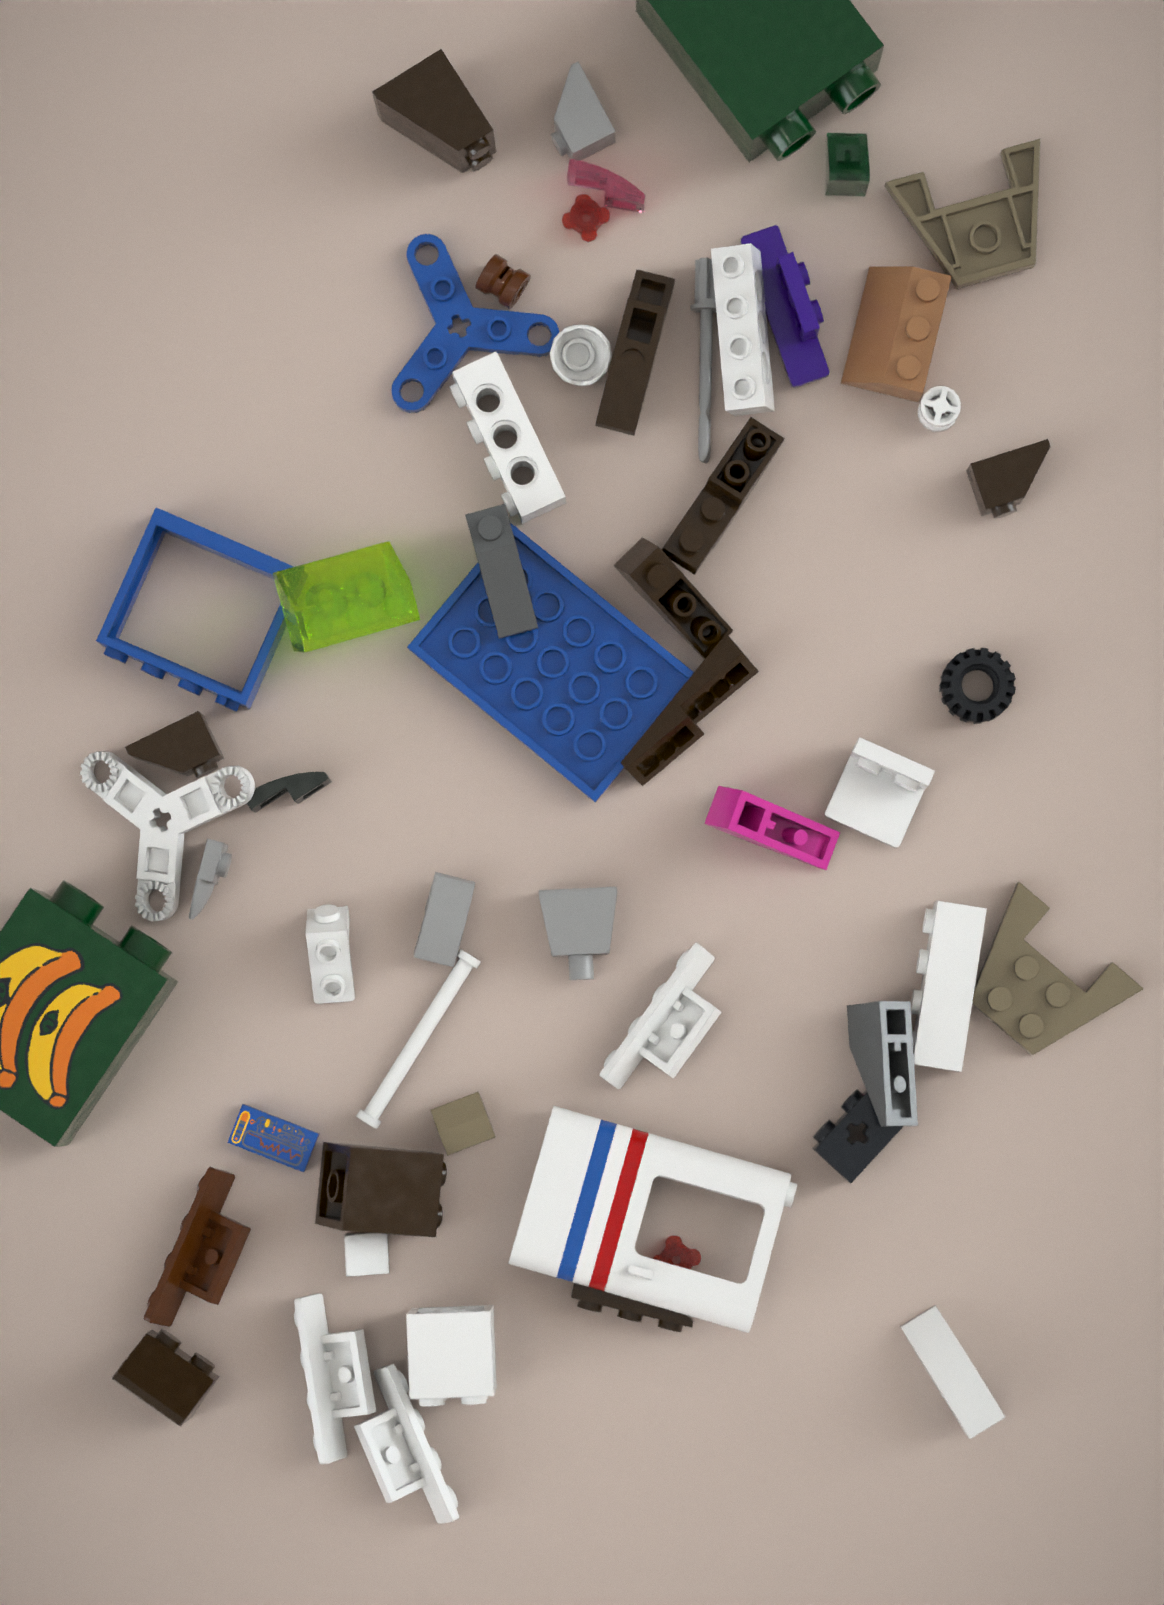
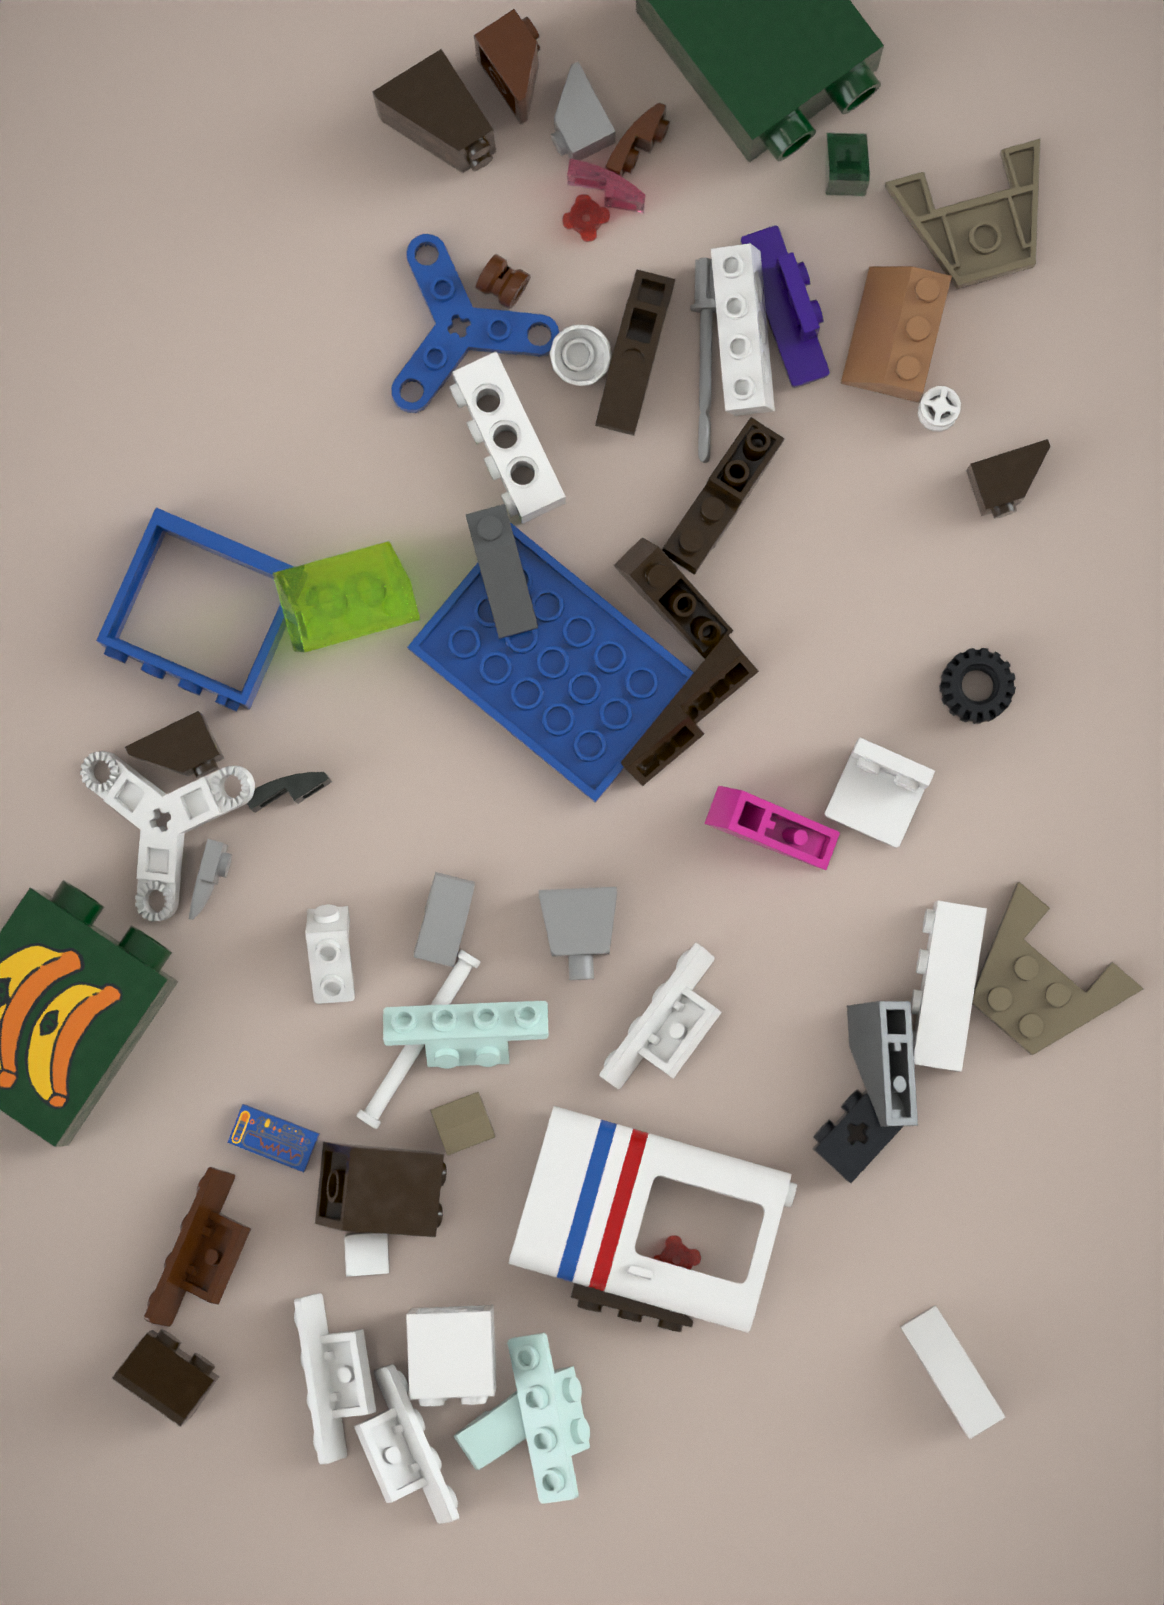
none -> light aqua bracket [383,1001,549,1069]
none -> light aqua slope [453,1391,526,1470]
none -> reddish brown slope [474,9,541,124]
none -> light aqua bracket [507,1333,590,1504]
none -> reddish brown slope [605,103,670,183]

